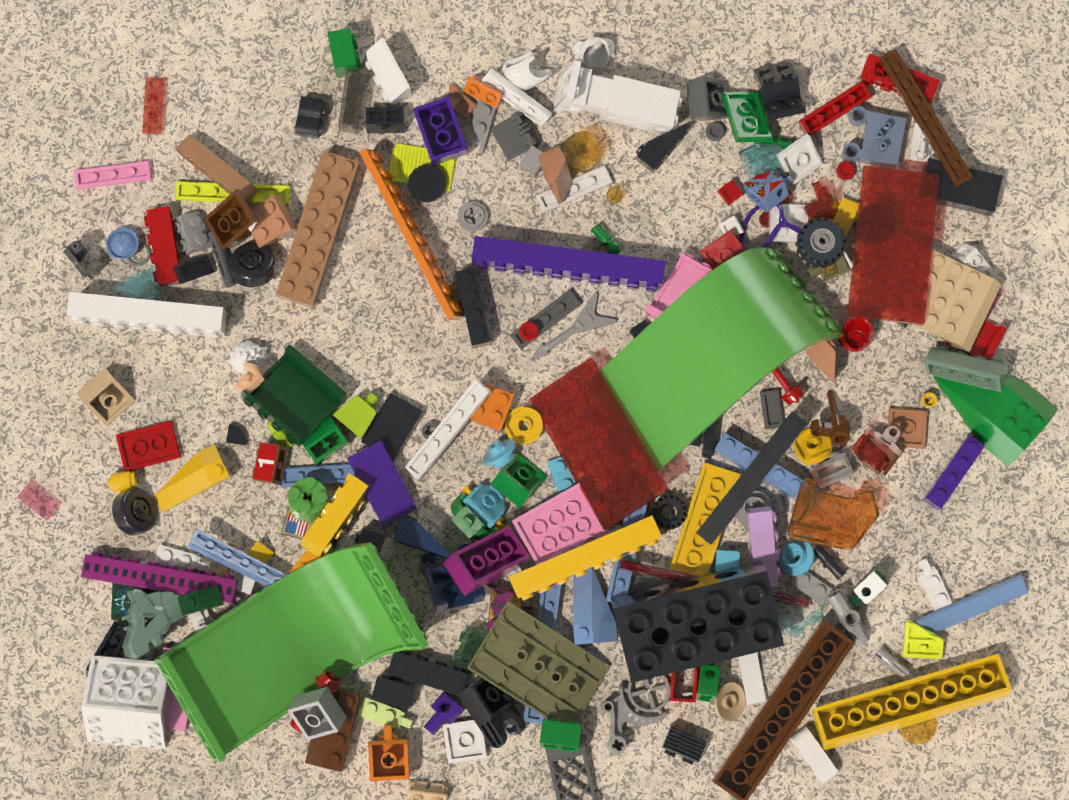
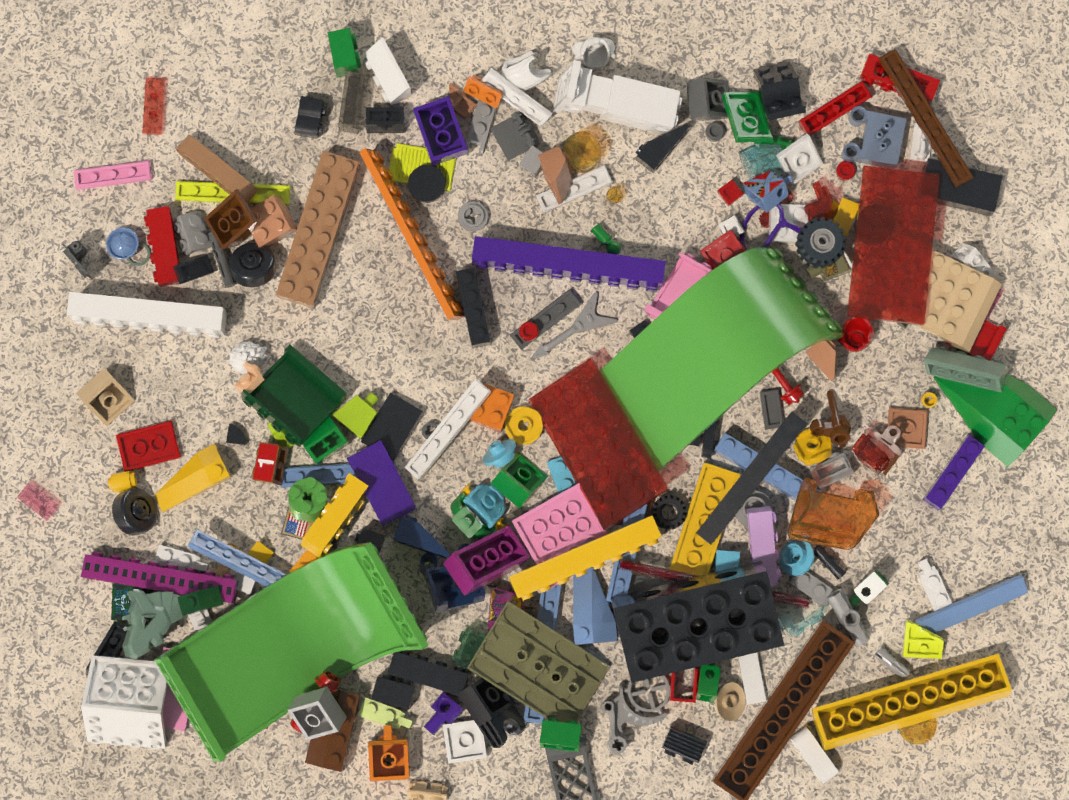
clear light blue slope [111,268,161,301] -> none

